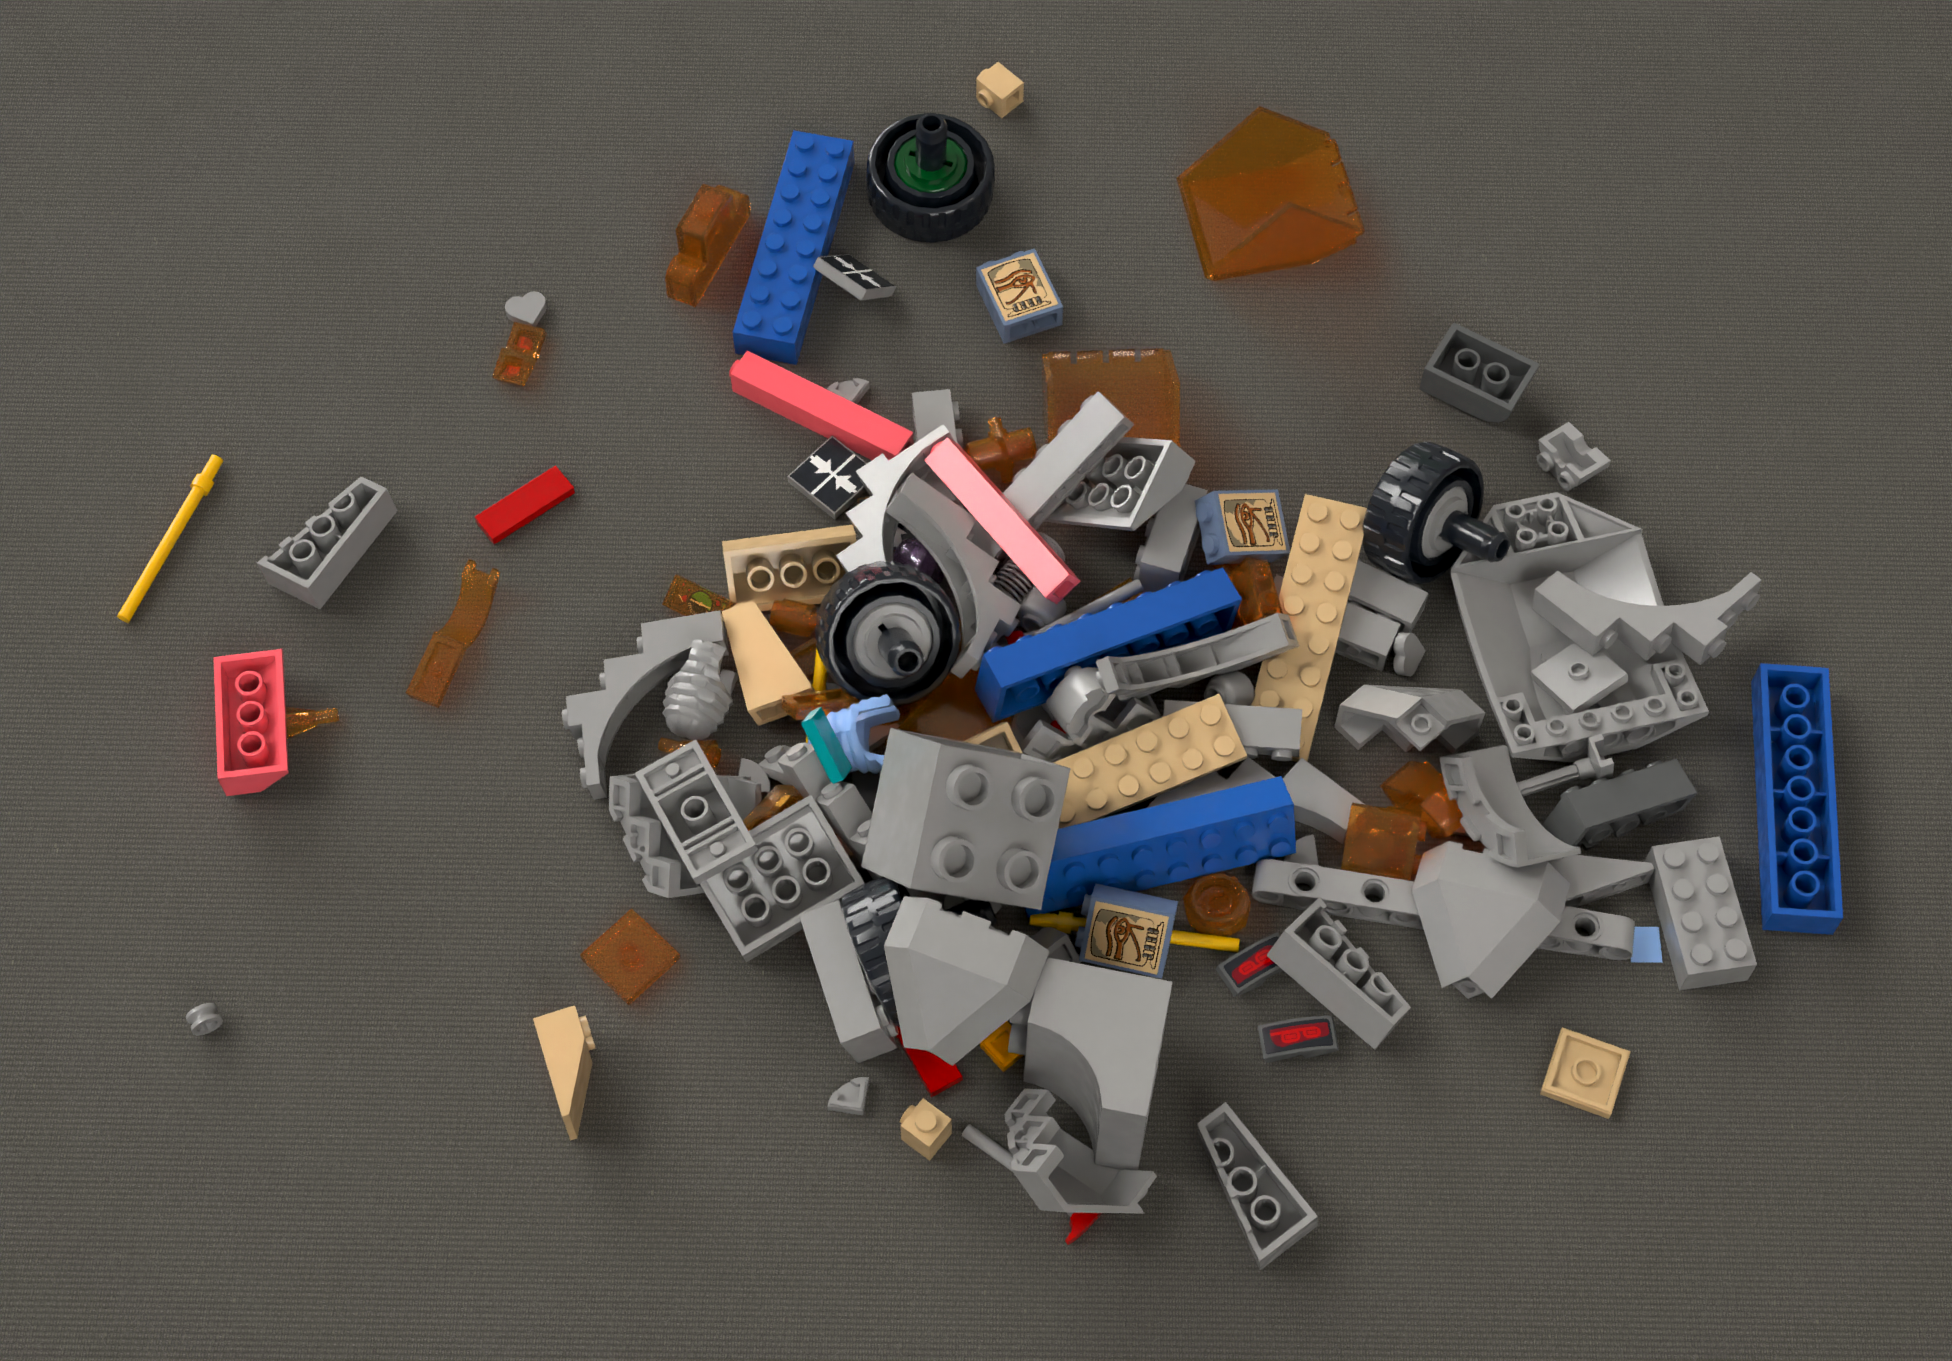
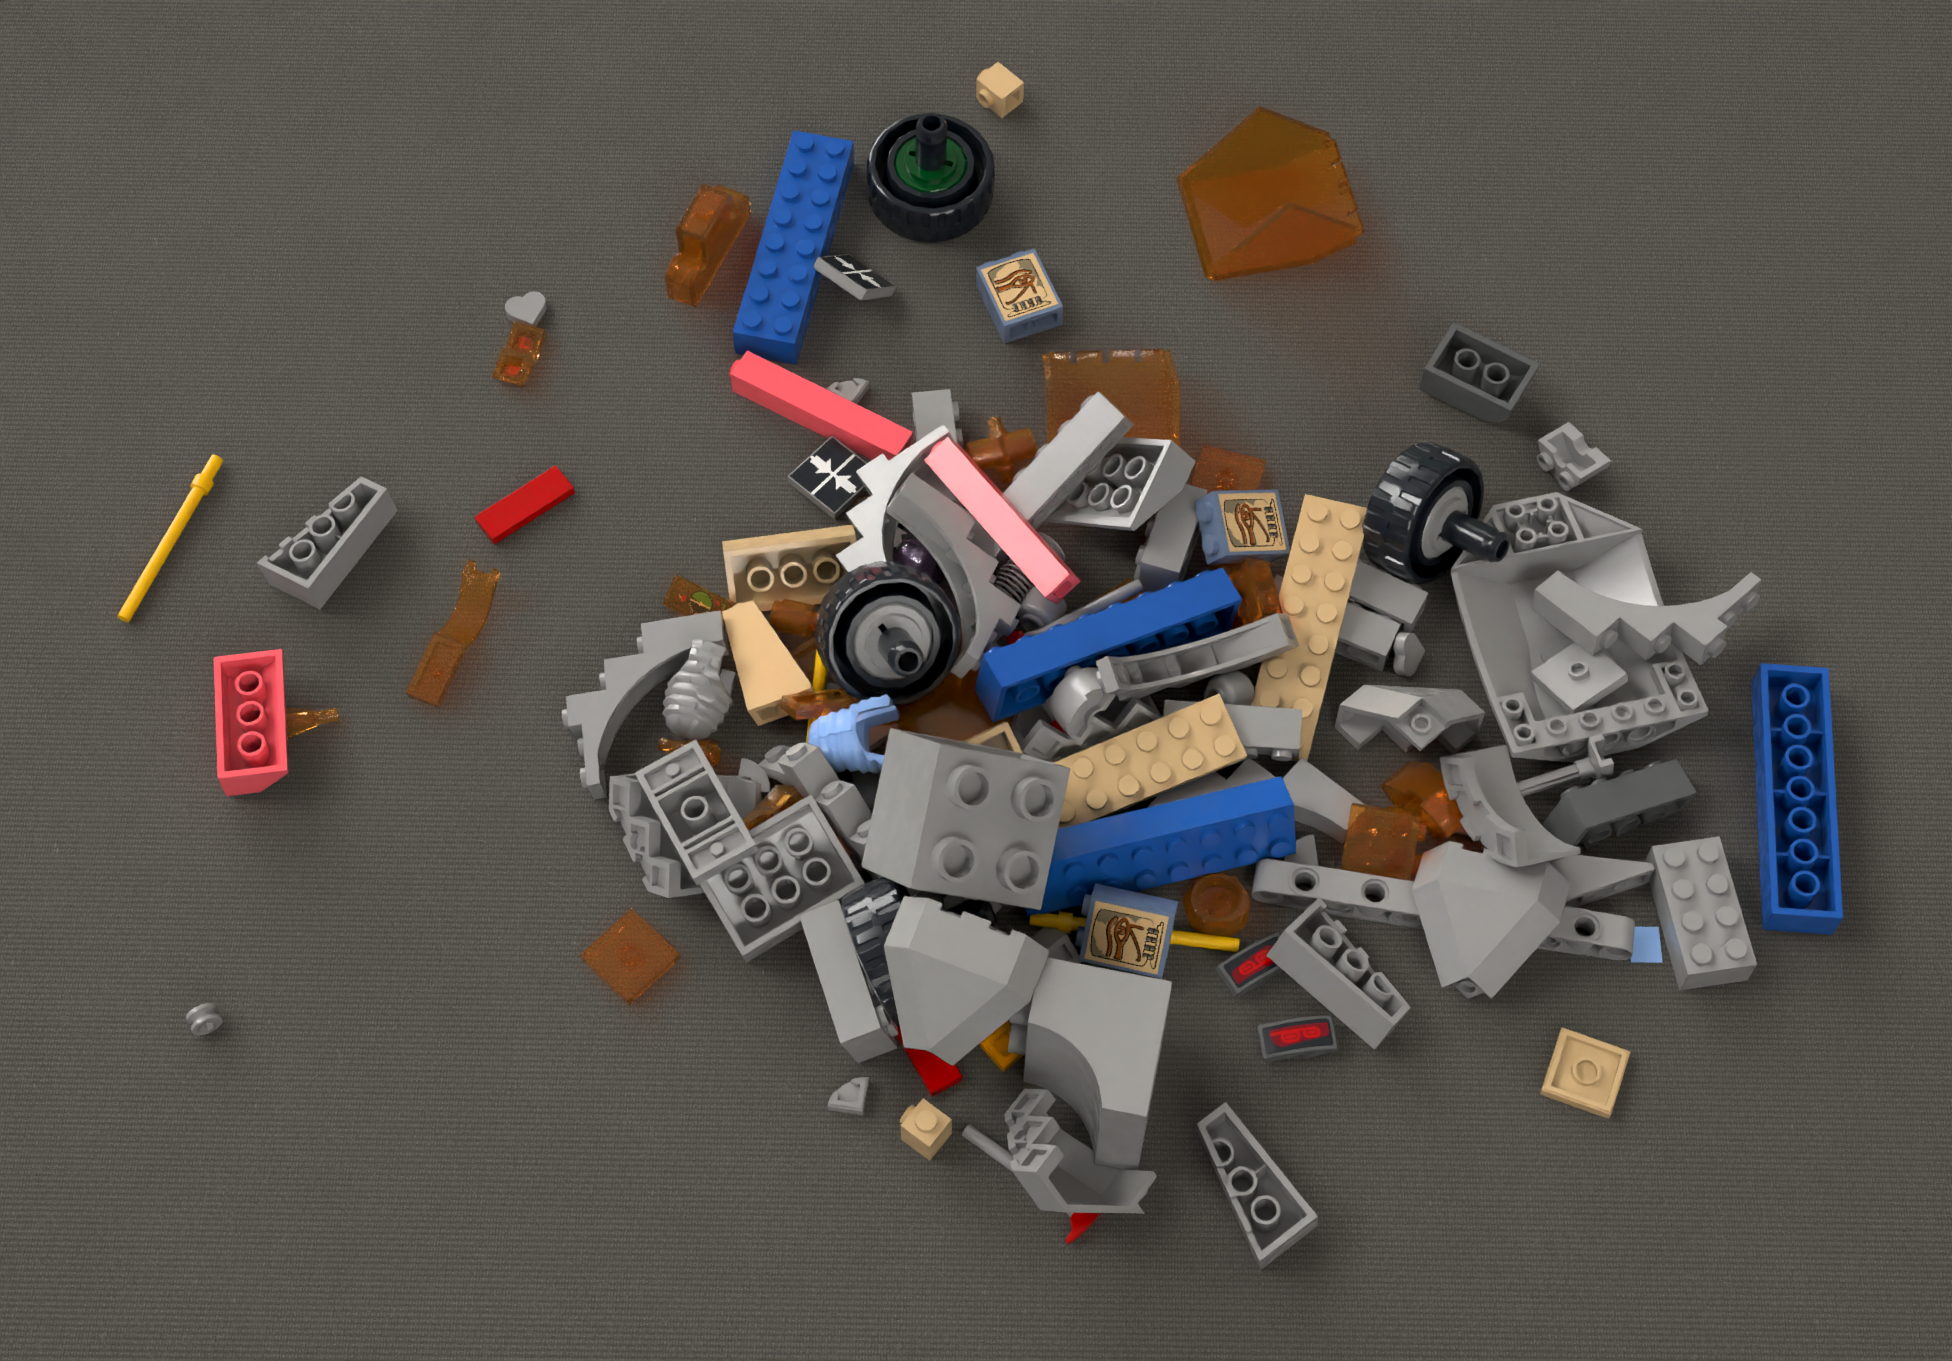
tan slope [533,1005,596,1141] -> none
teal tile [801,707,852,784] -> none
none -> clear orange plate [1191,444,1266,494]

